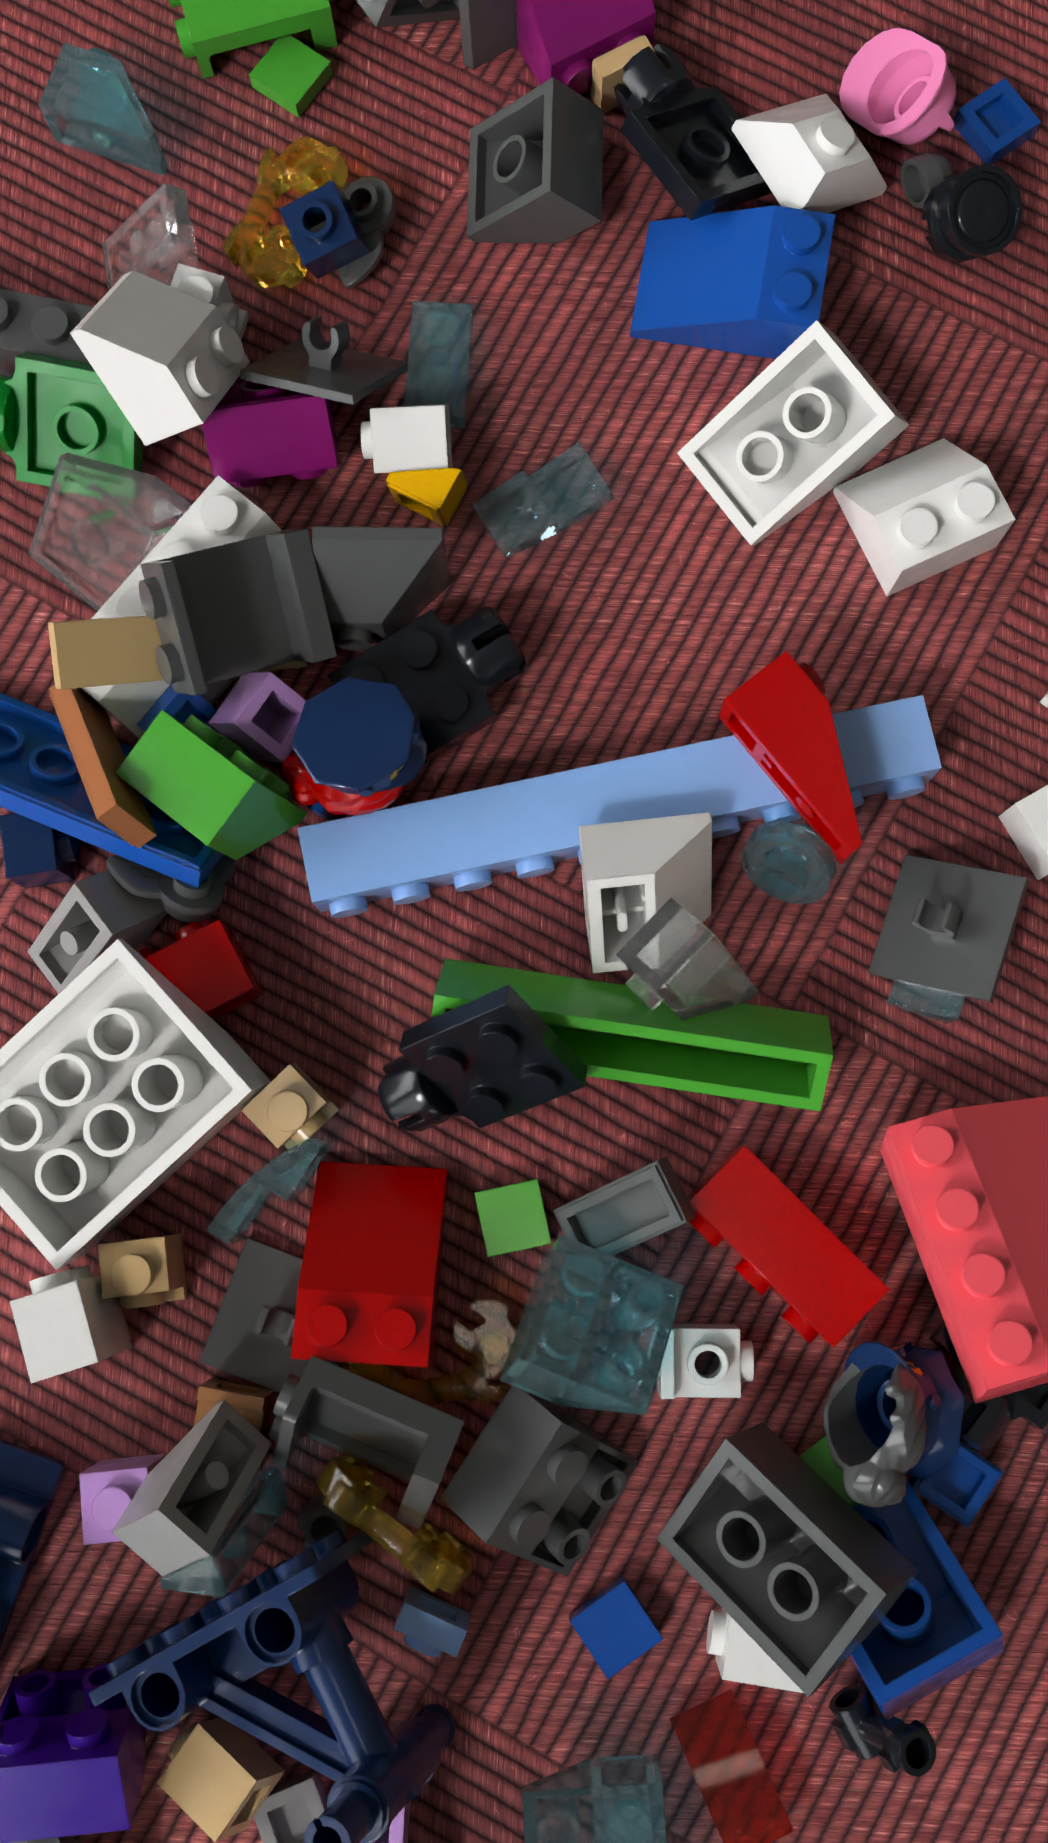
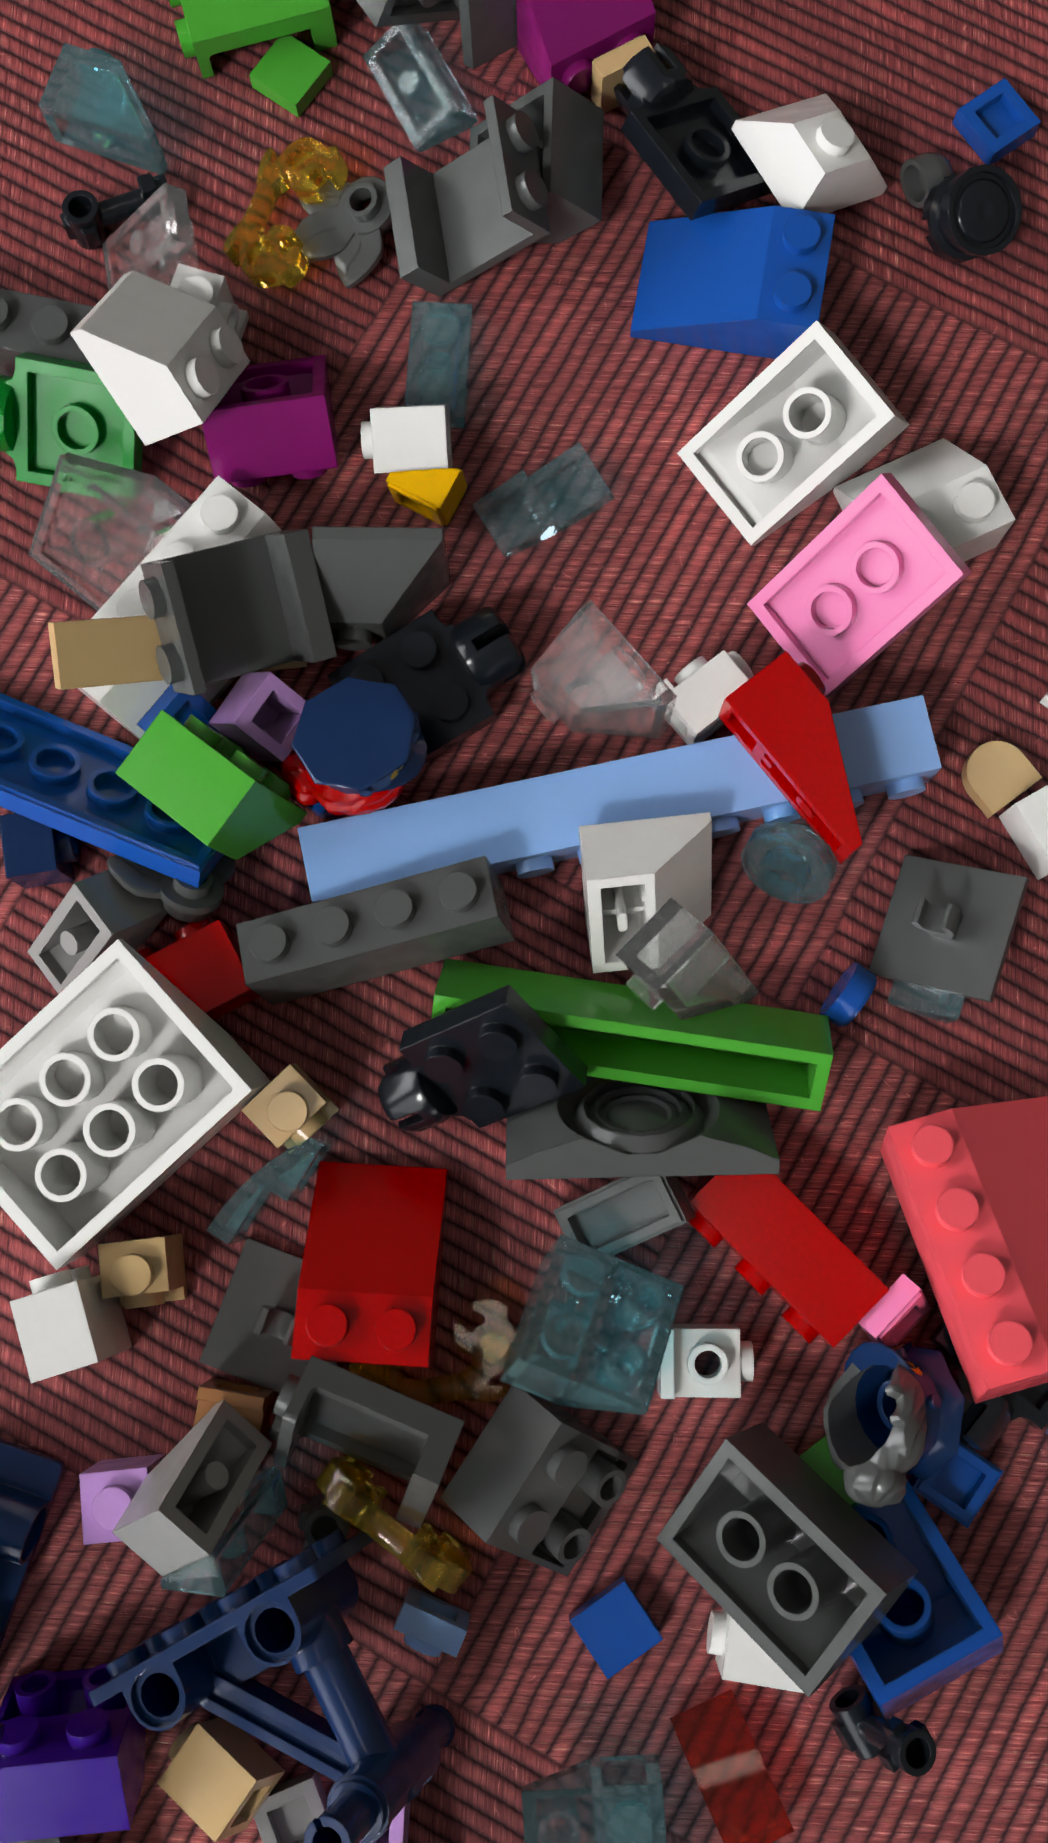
nougat tile [49,684,157,848] -> none
dark grey piece [240,316,408,405] -> none
dark blue plate [279,180,370,279] -> none
bright green tile [474,1179,551,1257] -> none
bright pink piece [839,28,957,145] -> none
none -> black bar [60,172,177,250]
none -> dark grey brick [236,856,515,1005]
none -> clear light blue slope [362,24,478,153]
none -> dark grey panel [383,95,551,297]
none -> dark grey slope [506,1076,780,1180]
none -> clear slope [530,600,677,738]
none -> white brick [653,650,754,745]
none -> bright pink plate [747,473,972,698]
none -> blue tile [819,962,877,1028]
none -> bright pink tile [858,1274,930,1348]
none -> tan tile [961,741,1043,819]

